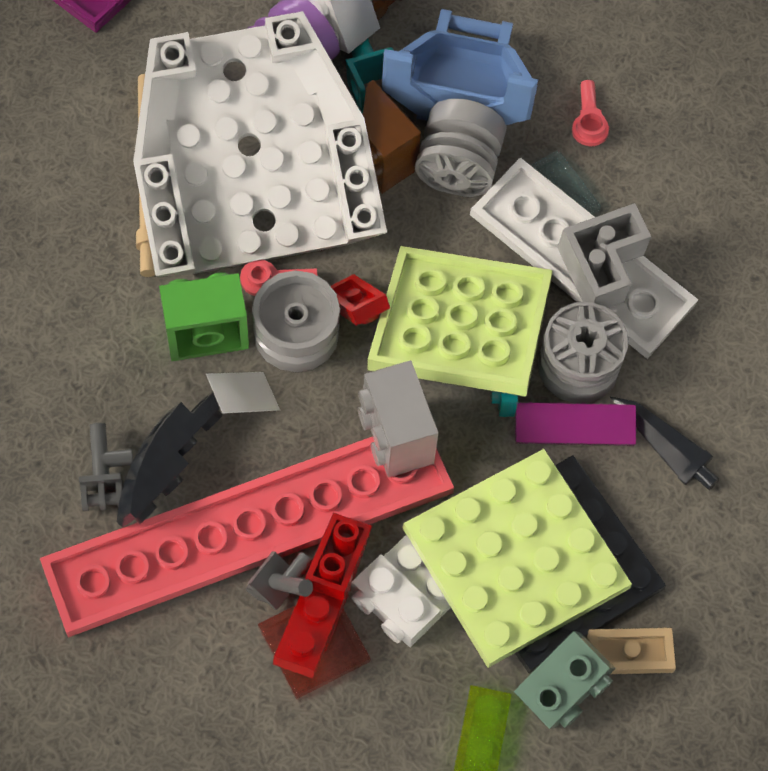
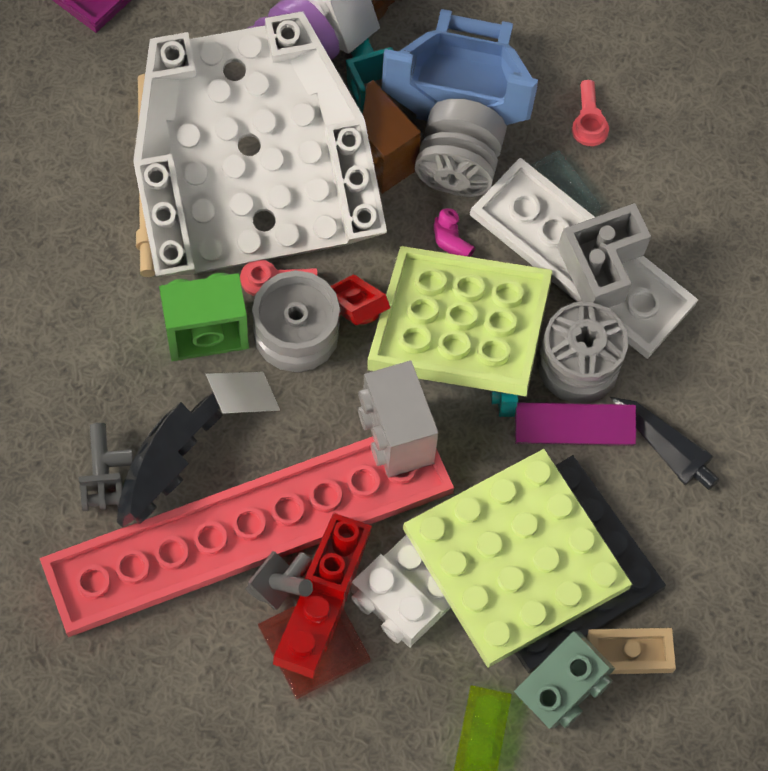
none -> dark pink arm [433,208,475,257]

